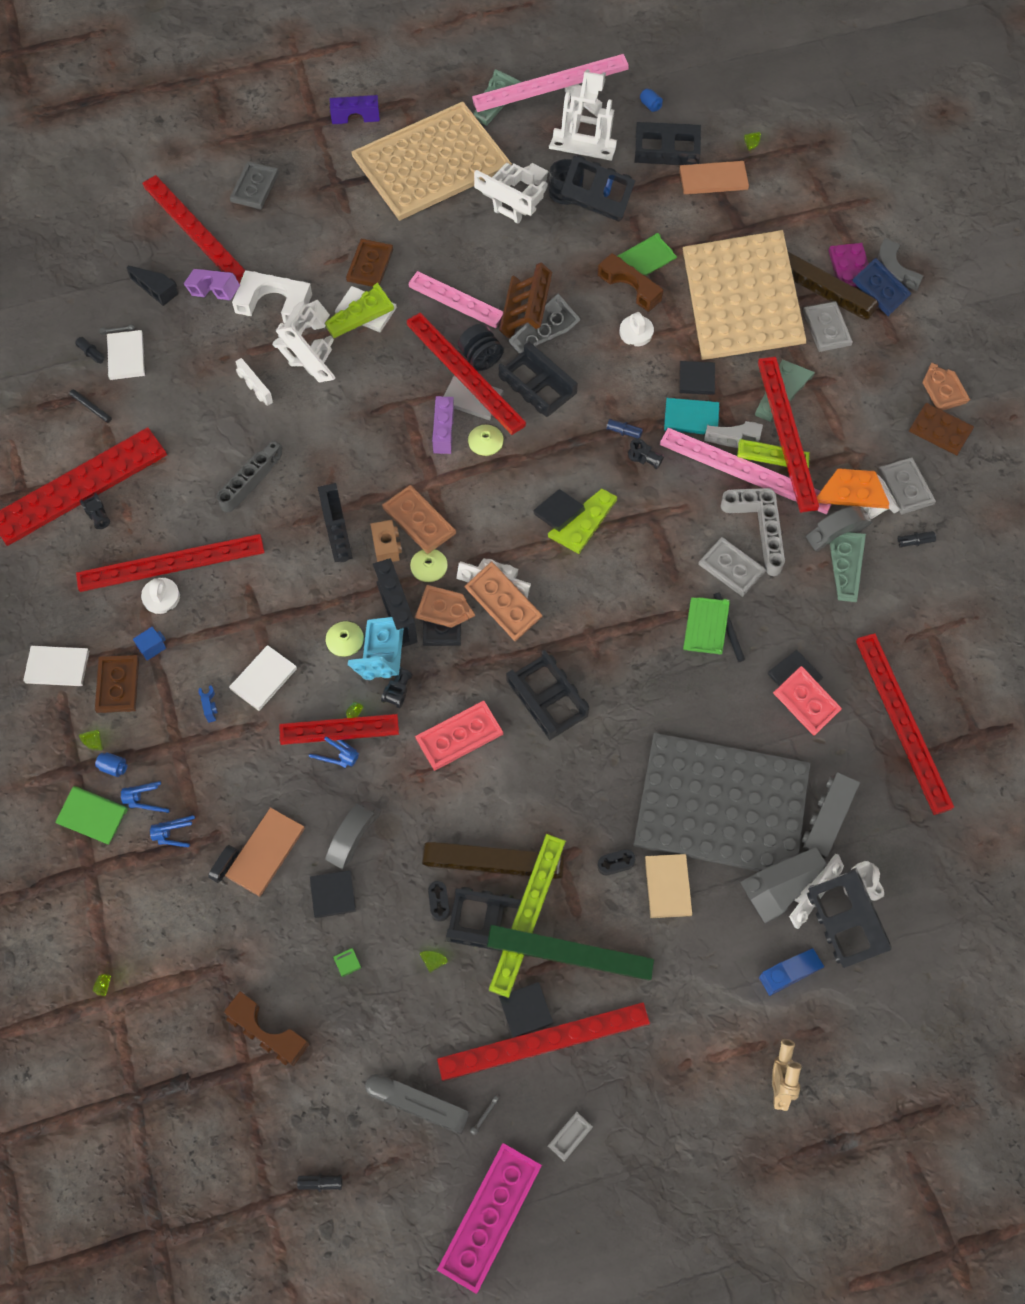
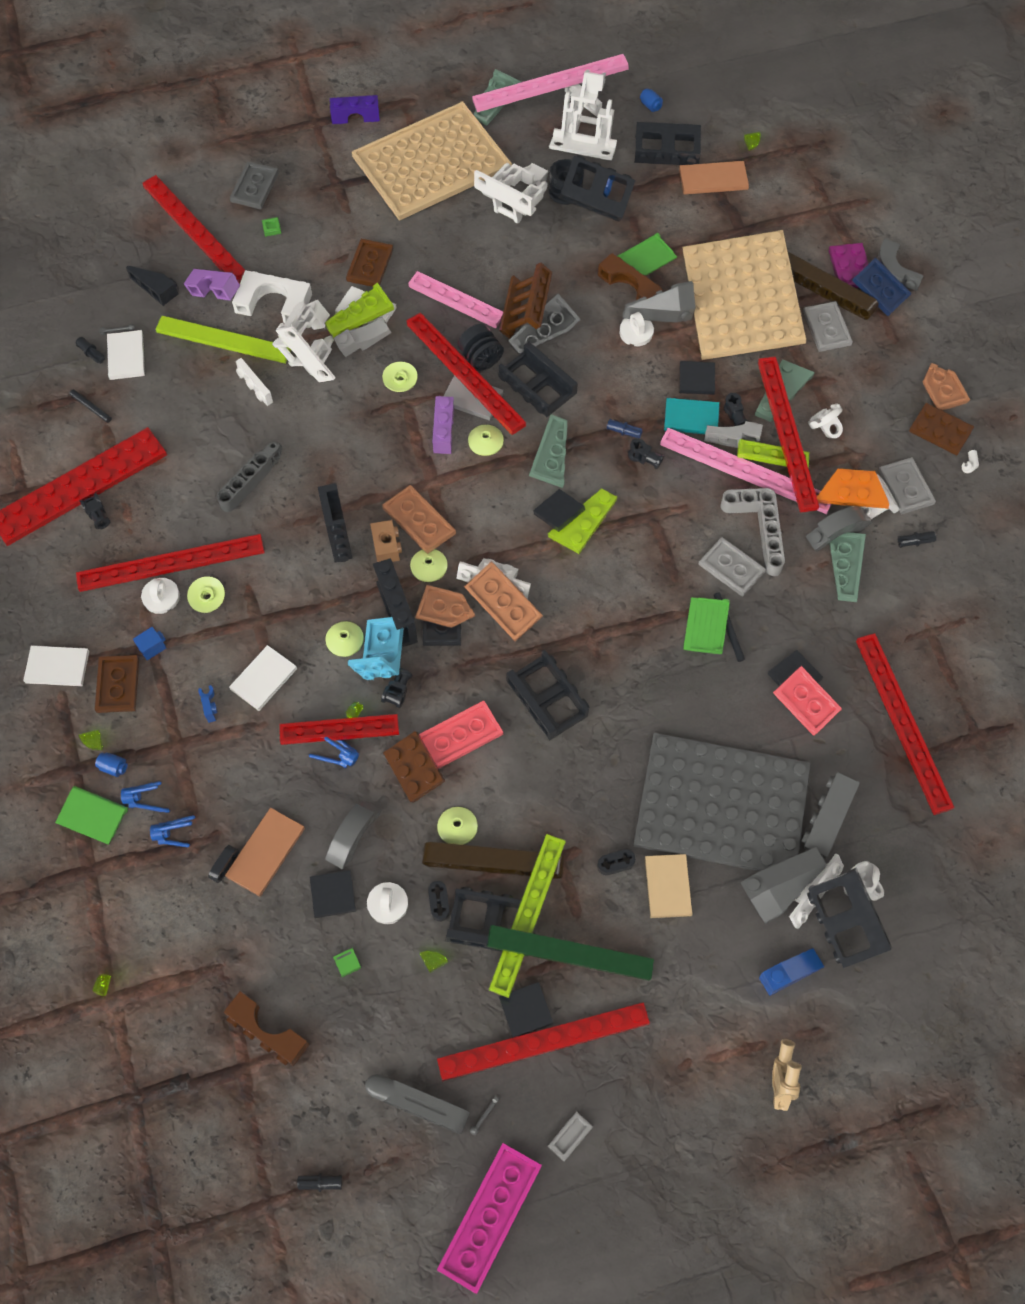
none -> lime tile [156,316,291,364]
none -> yellowish green dish [187,577,225,613]
none -> bright green tile [262,217,281,237]
none -> light grey slope [334,317,392,357]
none -> white tile [367,882,408,924]
none -> yellowish green dish [382,362,417,392]
none -> reddish brown plate [383,731,445,803]
none -> yellowish green dish [437,807,478,845]
none -> sand green wing [529,415,567,488]
none -> dark grey wedge [622,281,696,323]
none -> black connector [724,393,749,426]
none -> white tile [808,403,843,438]
none -> white arm [962,450,979,473]

